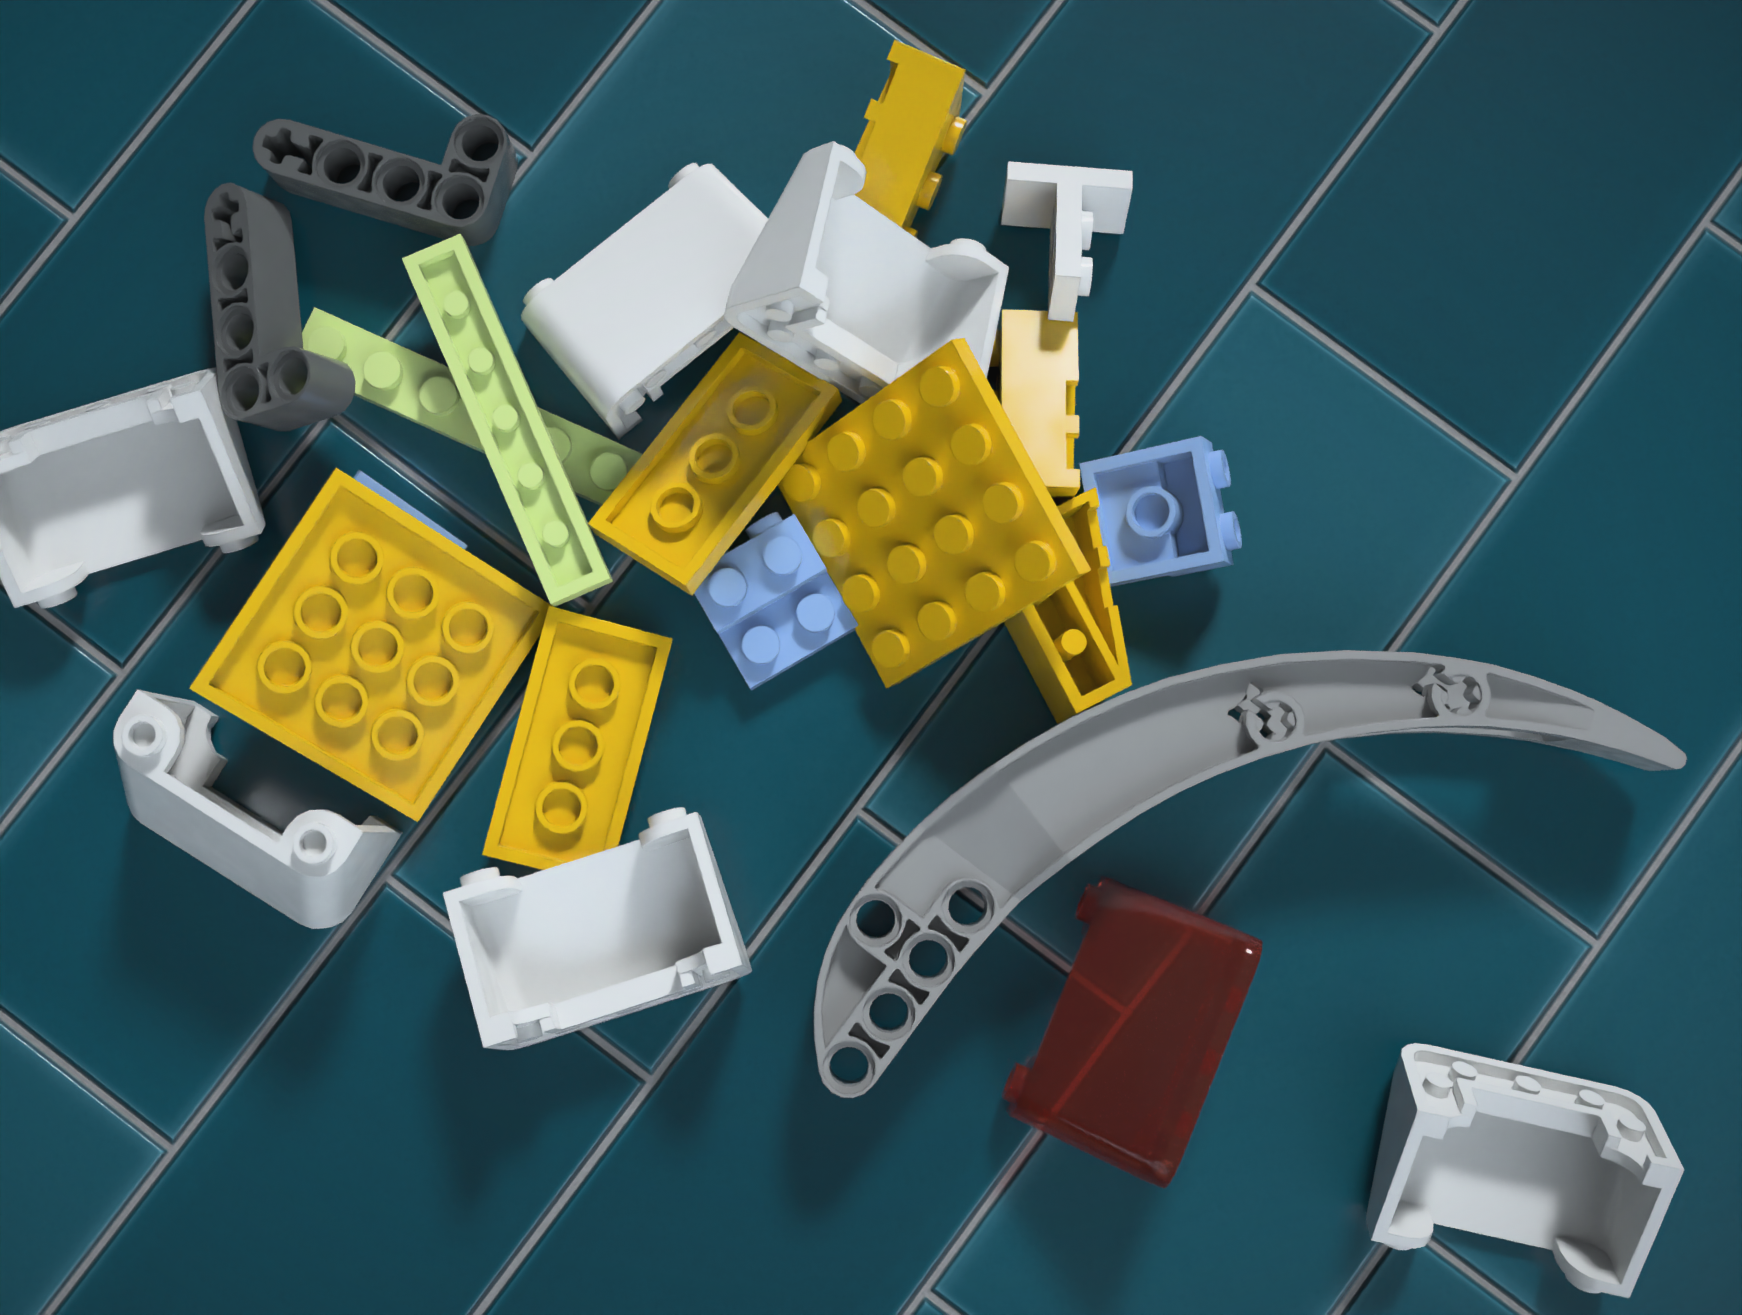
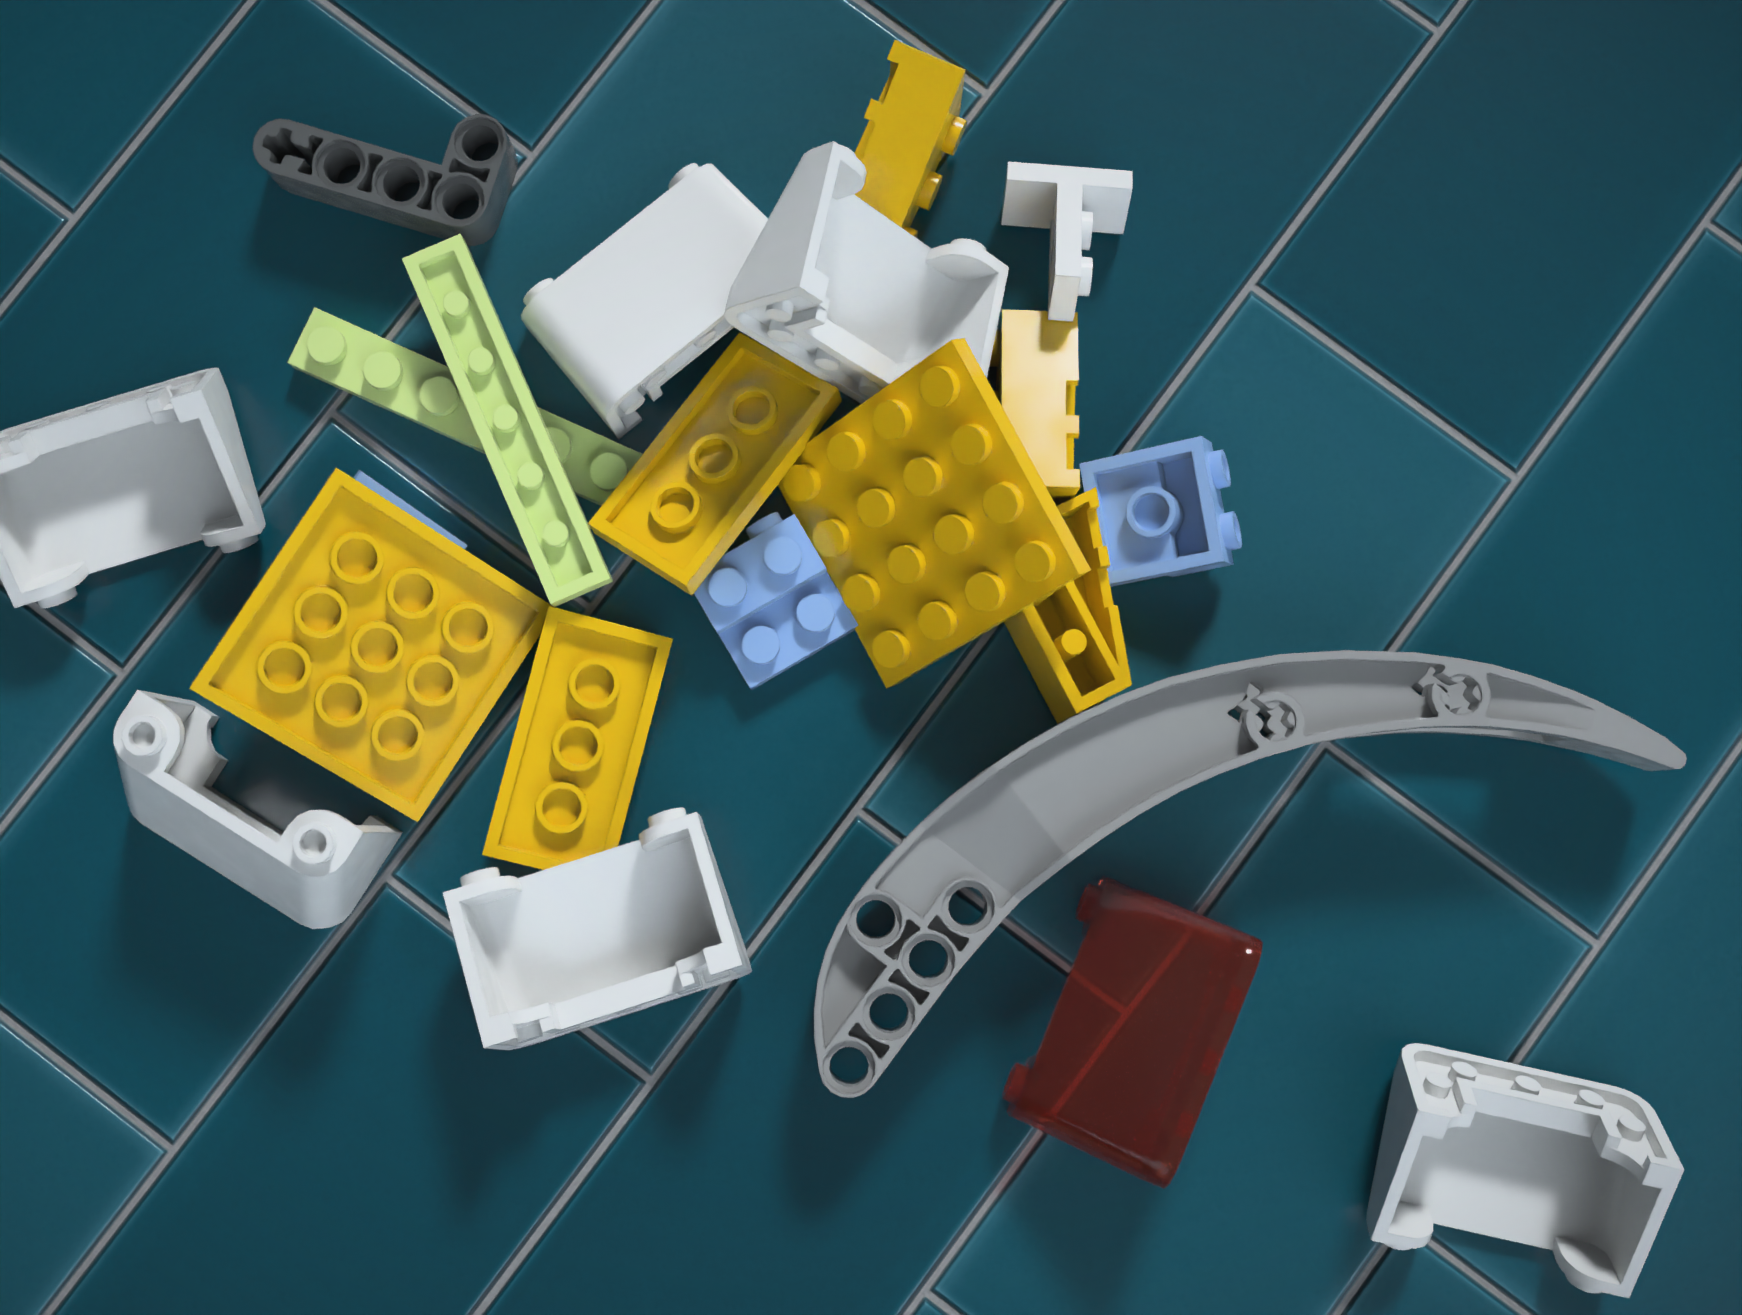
dark grey beam [204,183,356,431] -> none

